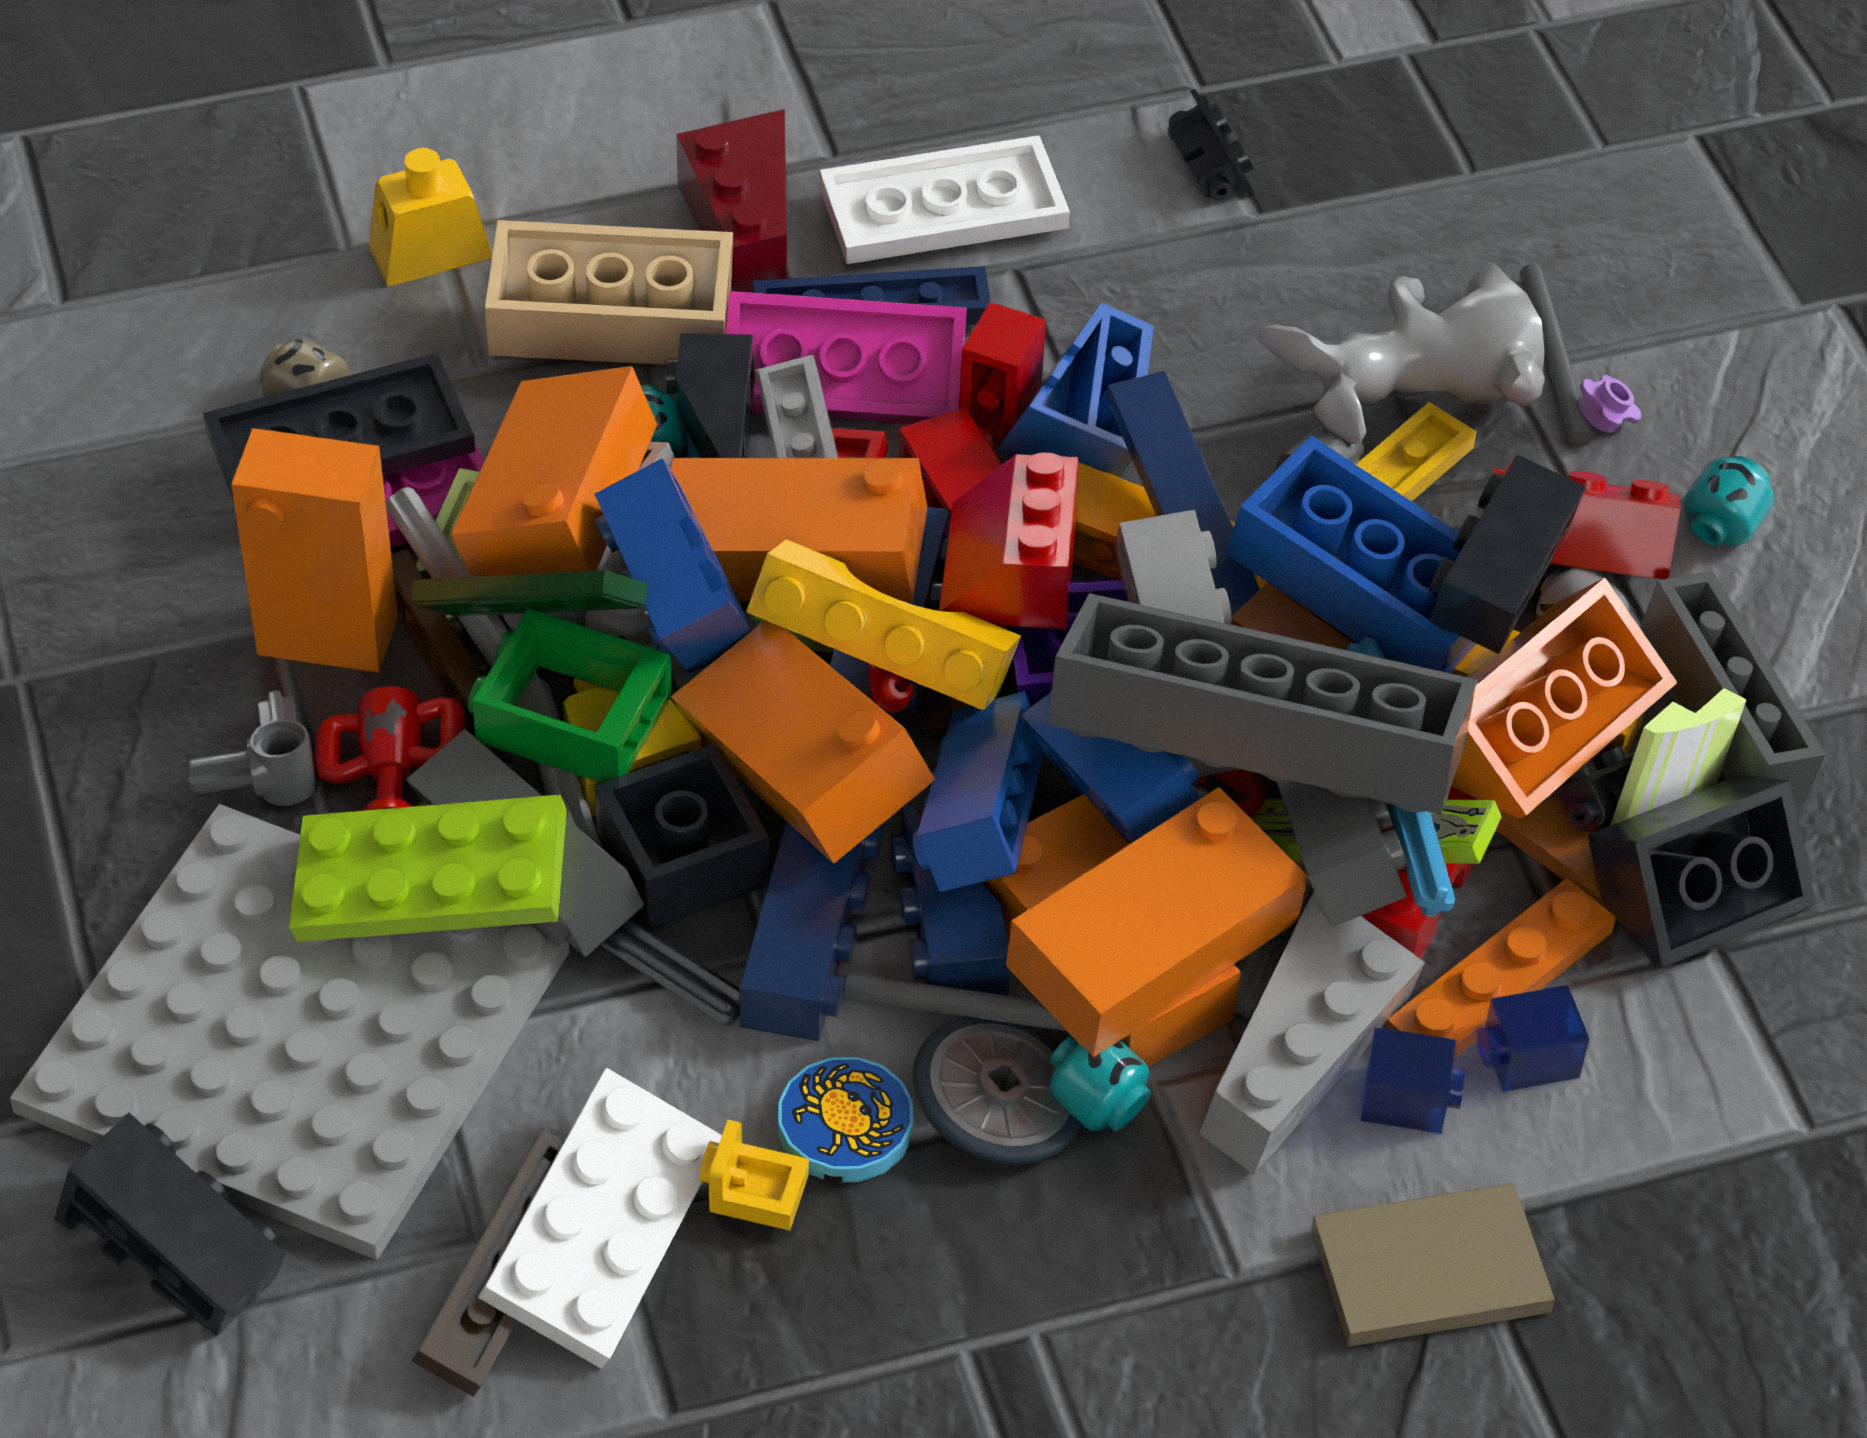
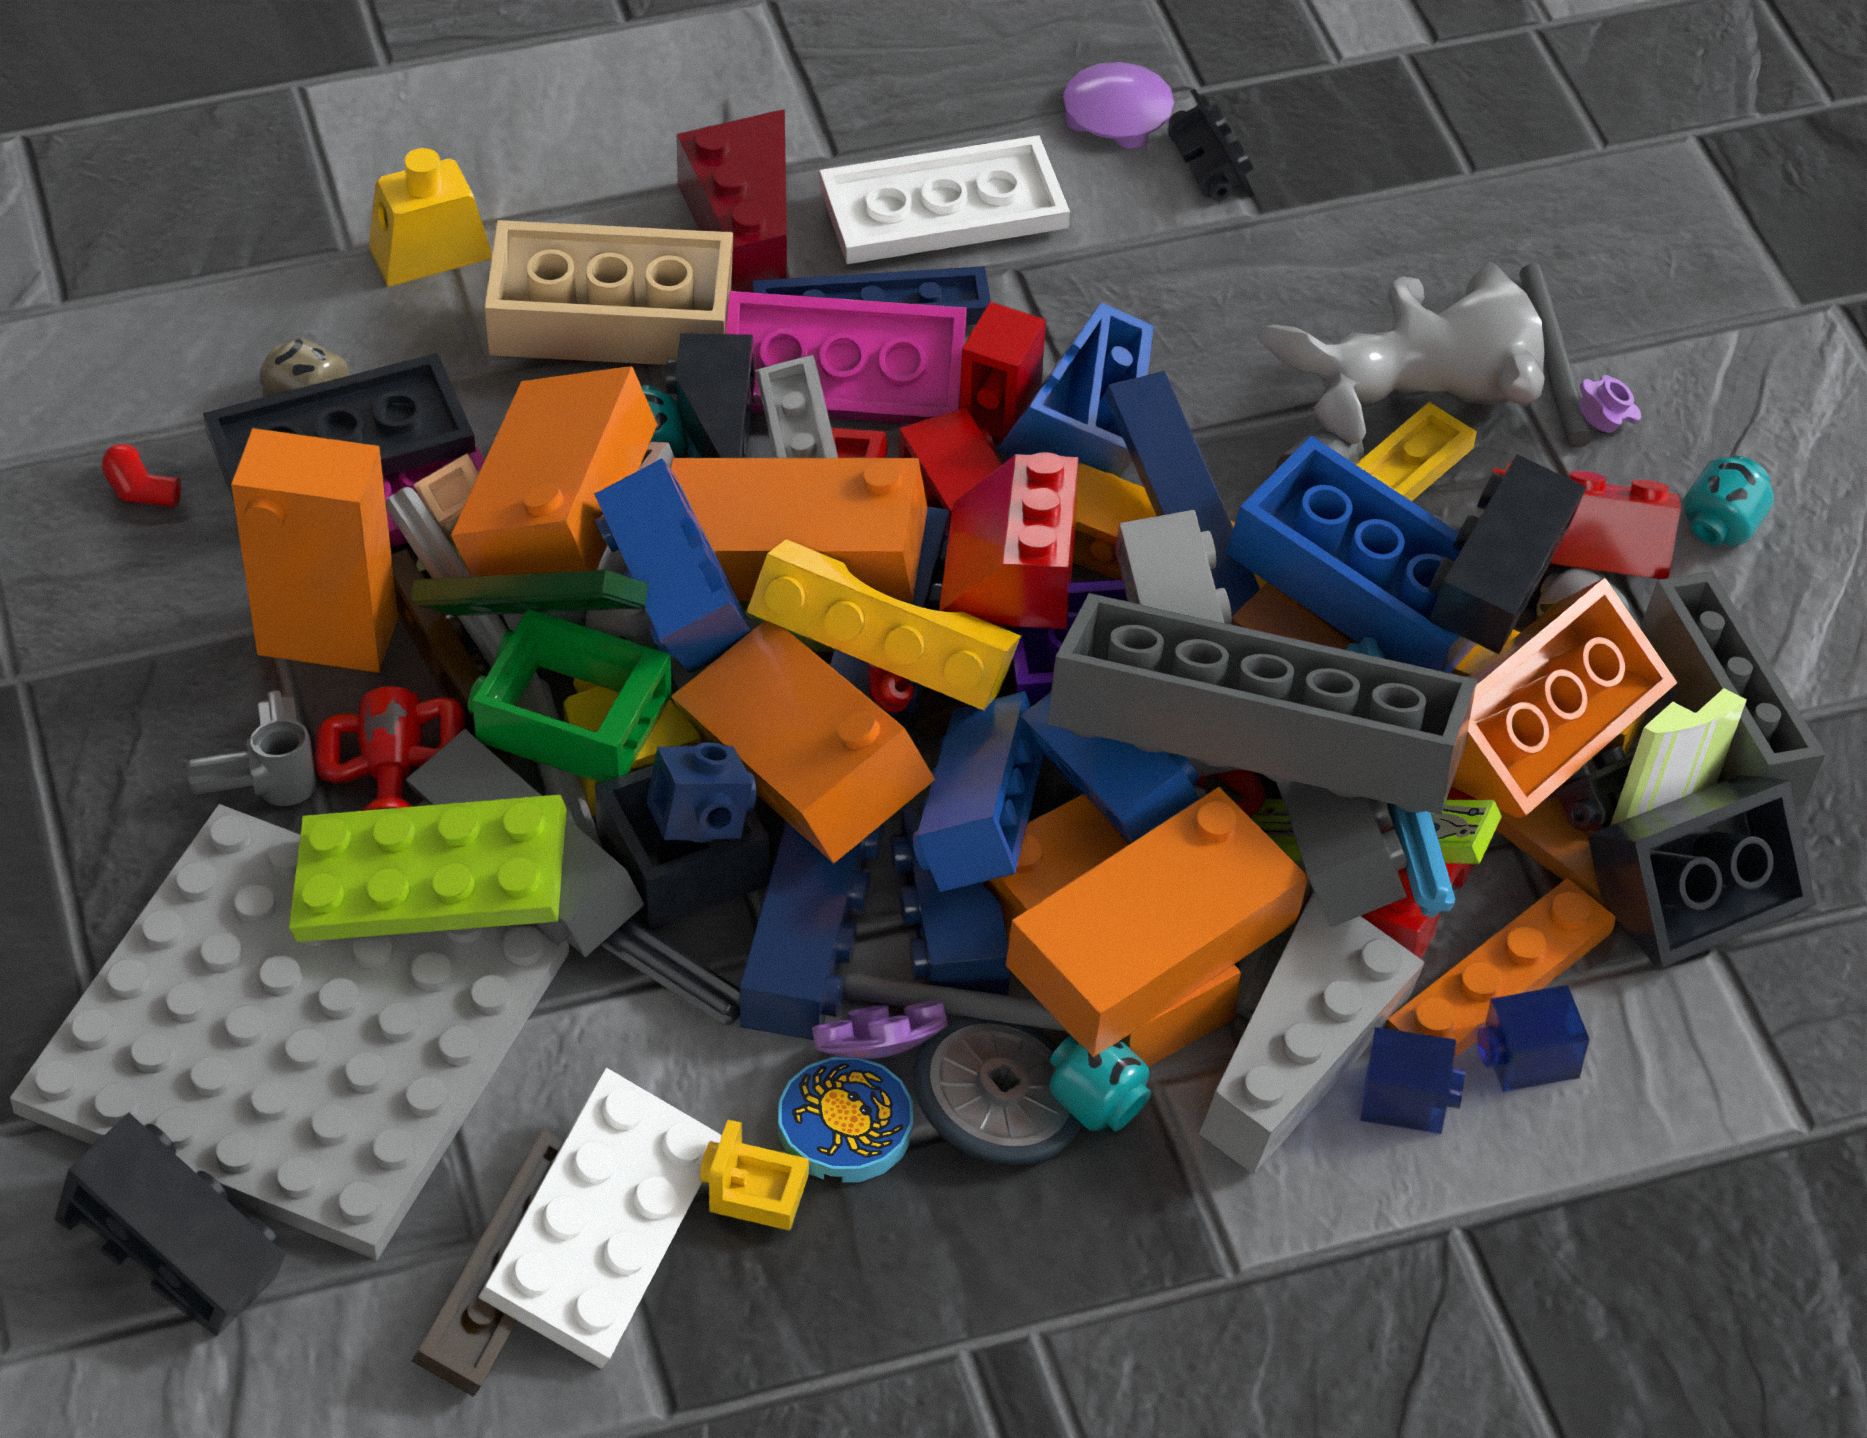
dark tan tile [1311,1183,1555,1347] -> none
none -> red arm [101,444,181,507]
none -> light nougat tile [413,454,479,538]
none -> dark blue brick [646,742,756,843]
none -> medium lavender dish [812,1000,948,1059]
none -> medium lavender dish [1063,62,1174,149]

